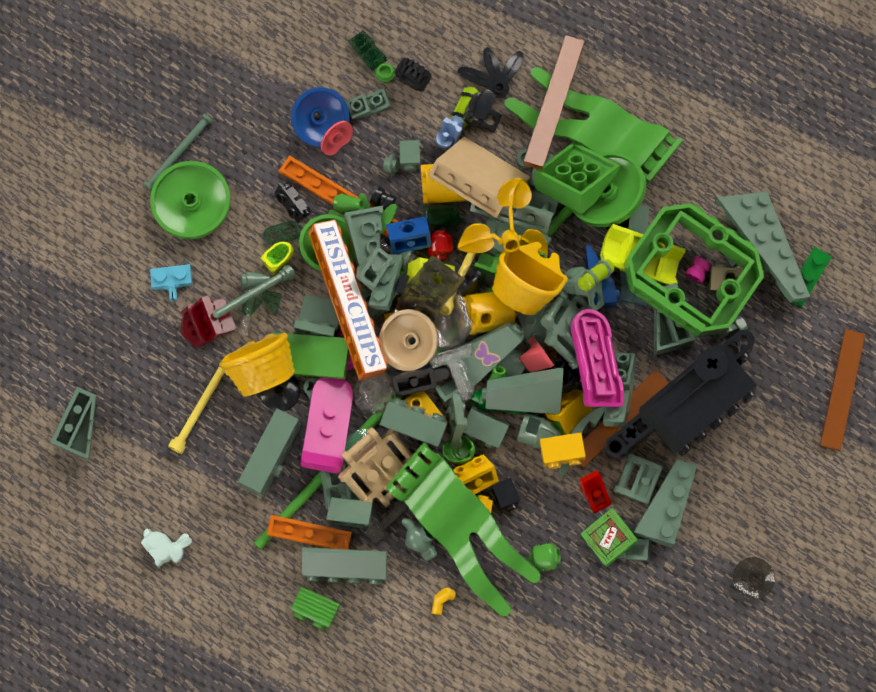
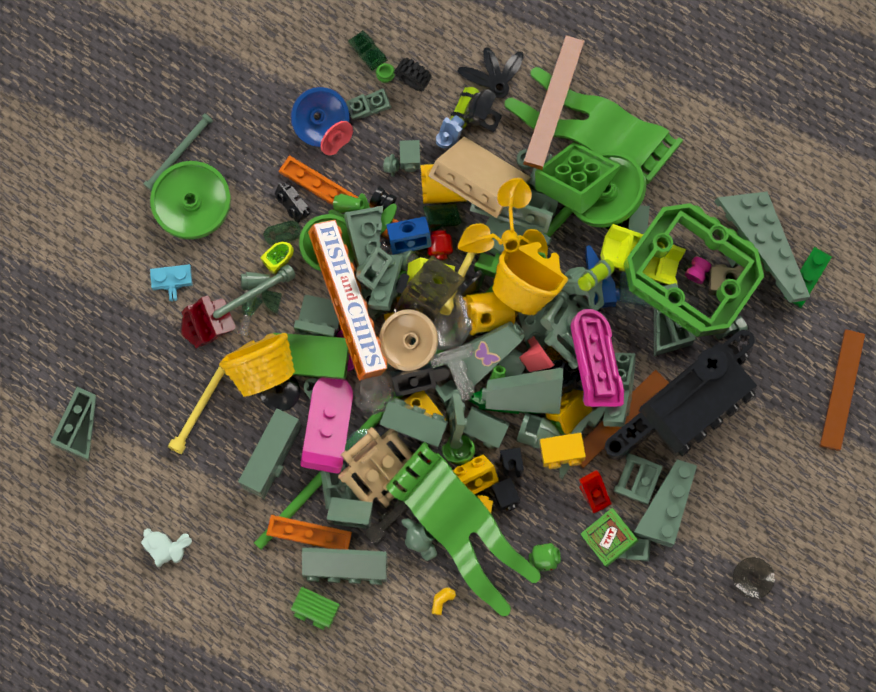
none -> black hinge [499,448,524,477]

